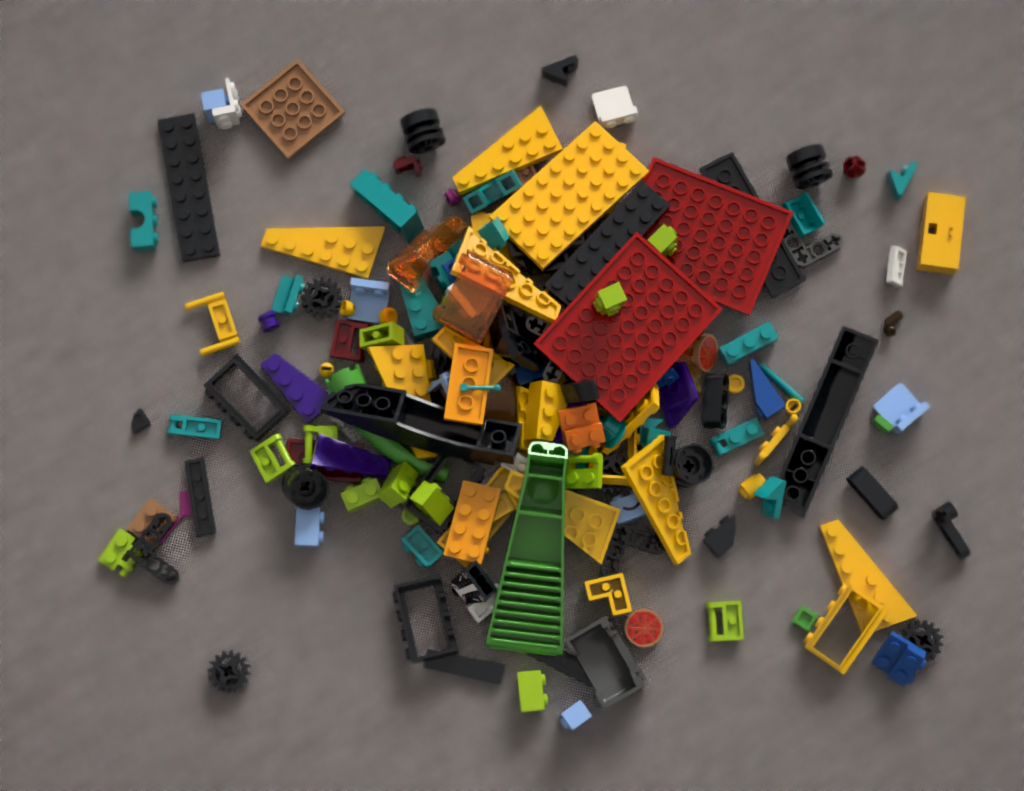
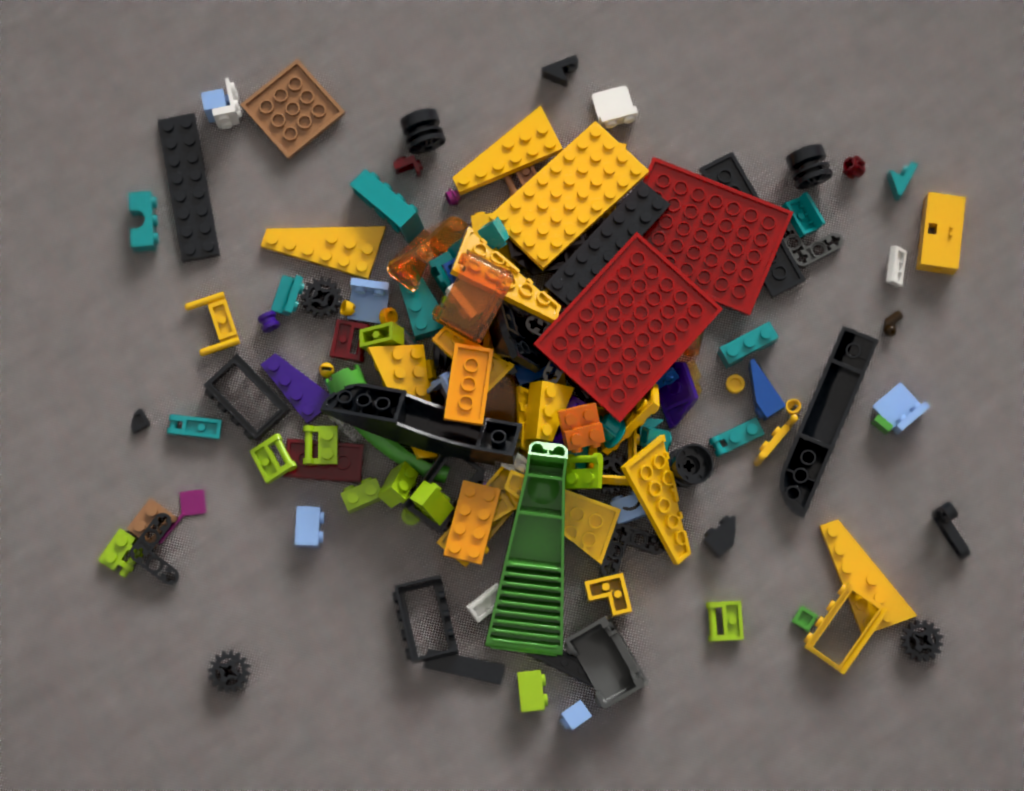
black tile [185,457,217,537] -> none
black wheel [281,463,329,510] -> none
dark purple wing [309,434,392,479] -> none
teal bracket [400,525,444,570] -> none
black torso [451,560,498,604] -> none
teal hinge [460,383,501,392] -> none
teal arch [463,169,523,214] -> none
black slope [560,380,600,403] -> none
lime brick [593,282,627,317] -> none
tile [624,608,664,648] -> none
lime brick [647,224,677,257] -> none
black pin [661,436,677,476] -> none
tile [693,334,718,372] -> none
black beam [702,374,729,429] -> none
yellow brick [738,473,766,500] -> none
teal slope [754,476,786,519] -> none
teal bar [758,361,804,403] -> none
black beam [847,466,899,521] -> none
blue plate [871,631,927,687] -> none

